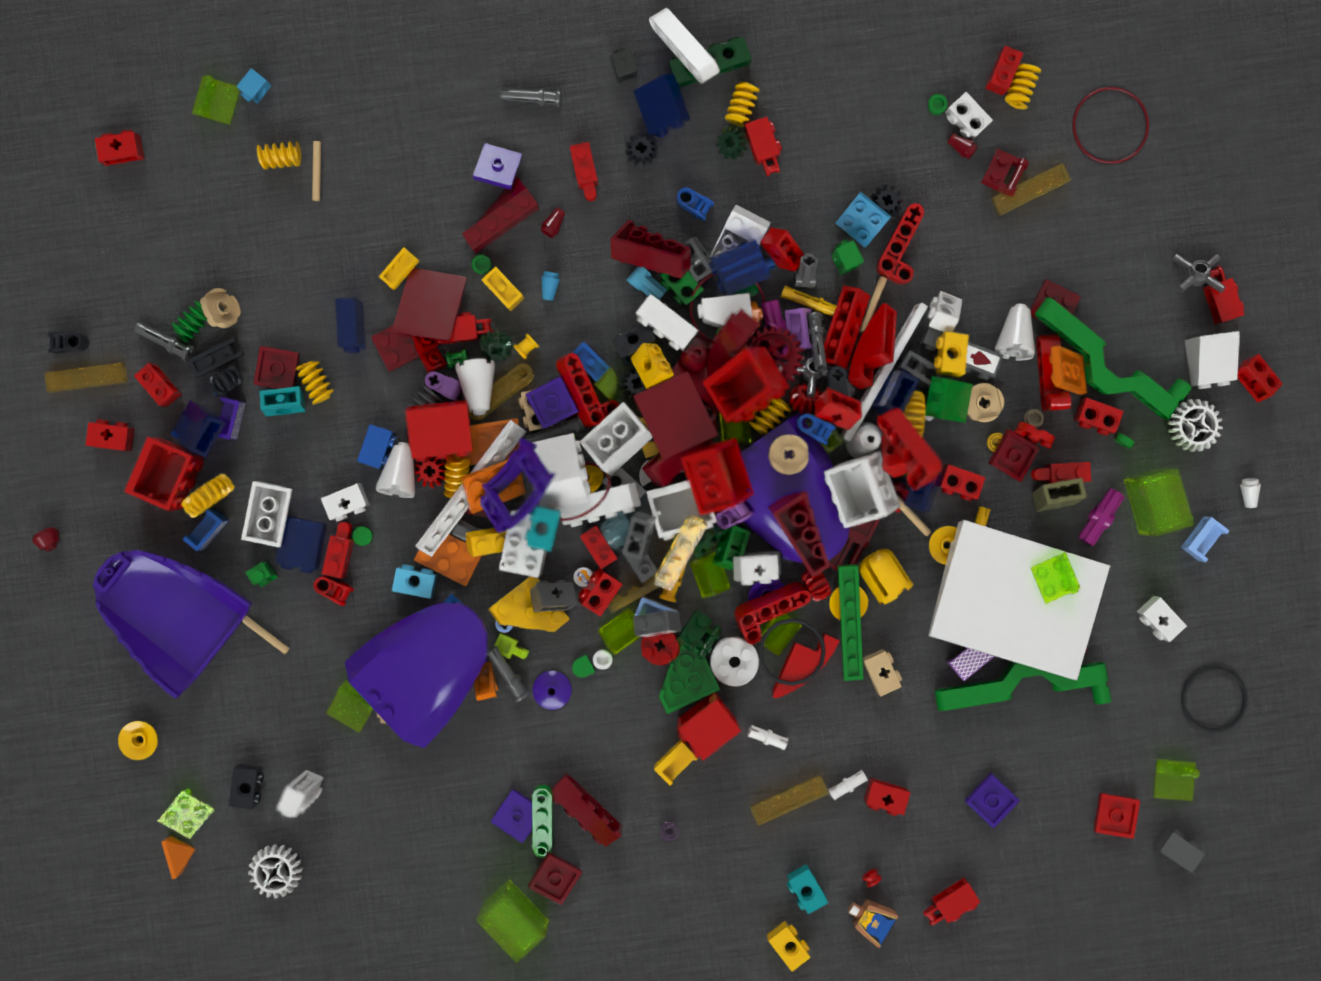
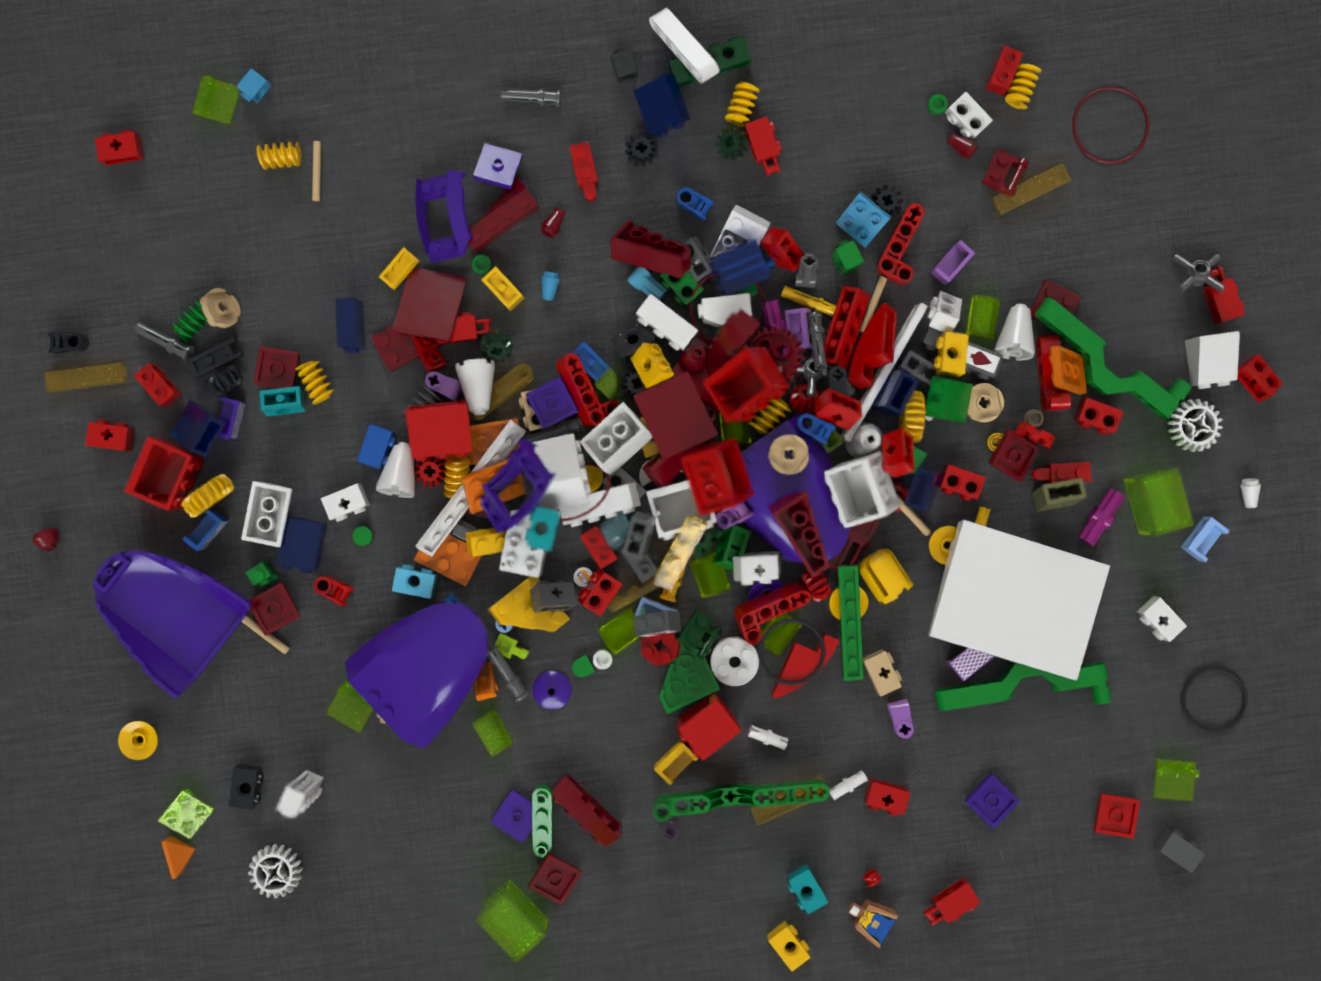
red brick [322,522,354,579] -> none
green bush [446,349,469,369] -> none
yellow bush [513,333,539,359] -> none
orange plate [750,301,763,328] -> none
red beam [877,408,942,490] -> none
clear neon green hinge [1030,552,1081,604] -> none
green tile [1114,433,1135,449] -> none
none -> dark red plate [249,582,302,636]
none -> dark purple wedge [415,170,473,263]
none -> clear neon green brick [472,709,514,757]
none -> green beam [653,779,829,822]
none -> medium lavender piece [887,699,914,739]
none -> medium lavender panel [930,240,975,285]
none -> clear neon green brick [965,295,1001,339]

